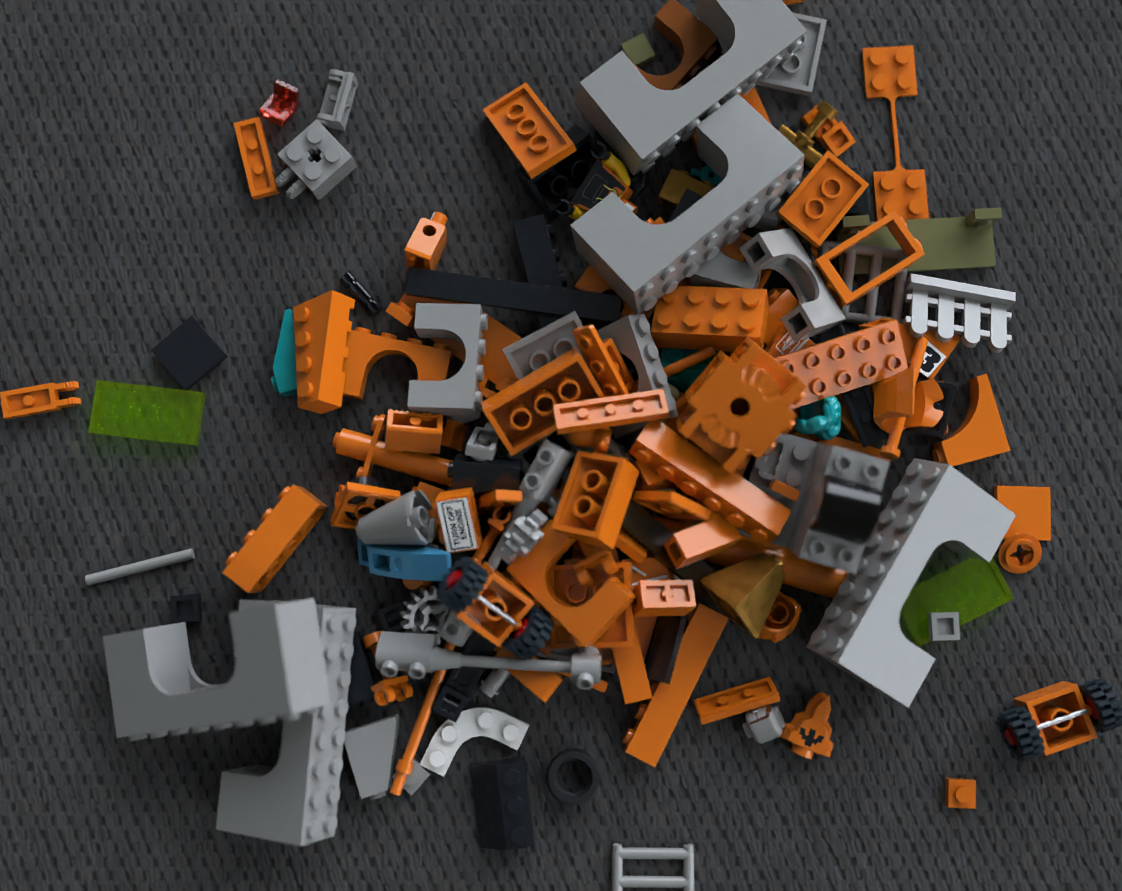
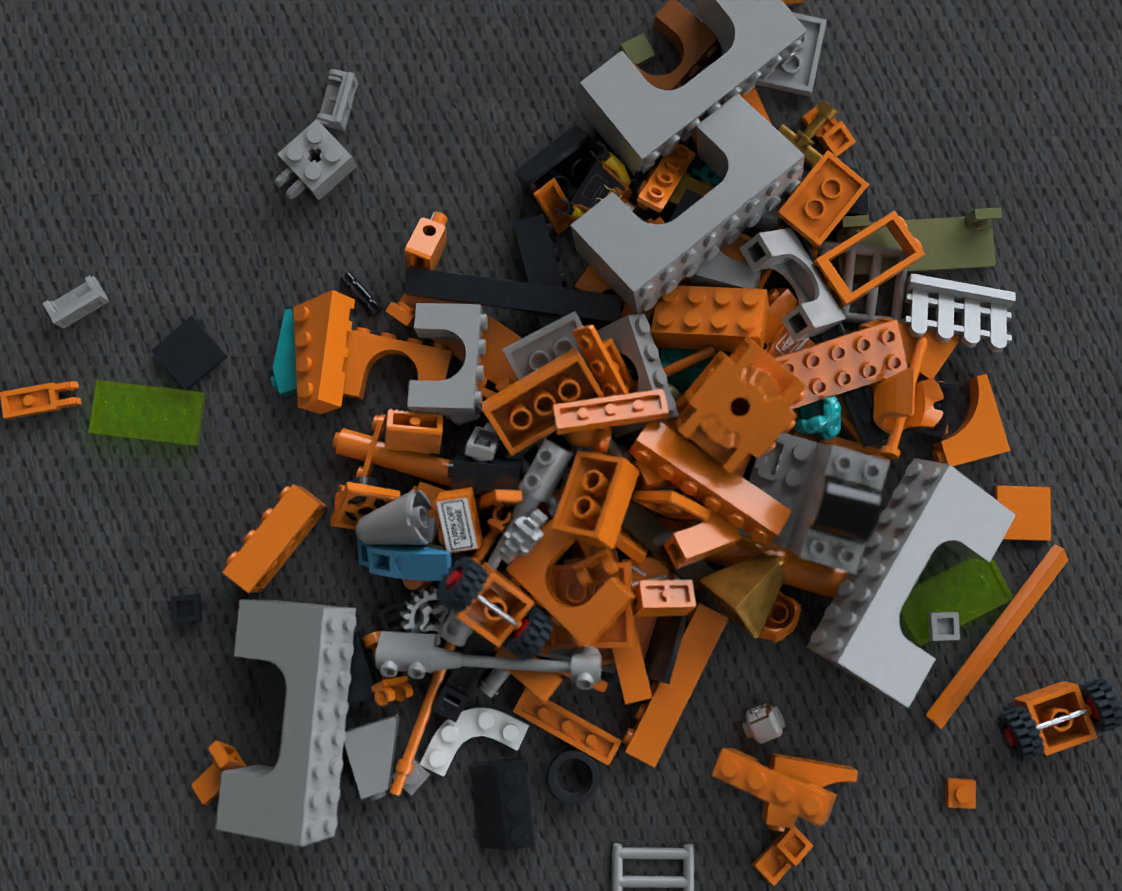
light grey bar [85,548,195,586] -> none
light grey arch [103,598,331,741] -> none
orange plate [234,117,279,200] -> none
clear red bracket [260,79,299,127] -> none
orange plate [441,419,469,452] -> none
orange plate [482,82,577,179] -> none
orange tile [693,677,780,725] -> none
orange tile [767,479,800,502] -> none
orange rock [780,691,833,759] -> none
orange hinge [862,46,929,221] -> none
sticker [909,341,946,378] -> none
orange gear [996,532,1042,574] -> none
none -> light grey hinge [43,275,110,329]
none -> orange bracket [192,740,246,805]
none -> orange plate [513,687,622,766]
none -> orange tile [533,178,576,235]
none -> orange bracket [637,144,696,213]
none -> orange arch [712,748,837,826]
none -> orange slope [752,825,813,886]
none -> orange arch [761,753,858,831]
none -> orange tile [926,544,1069,729]

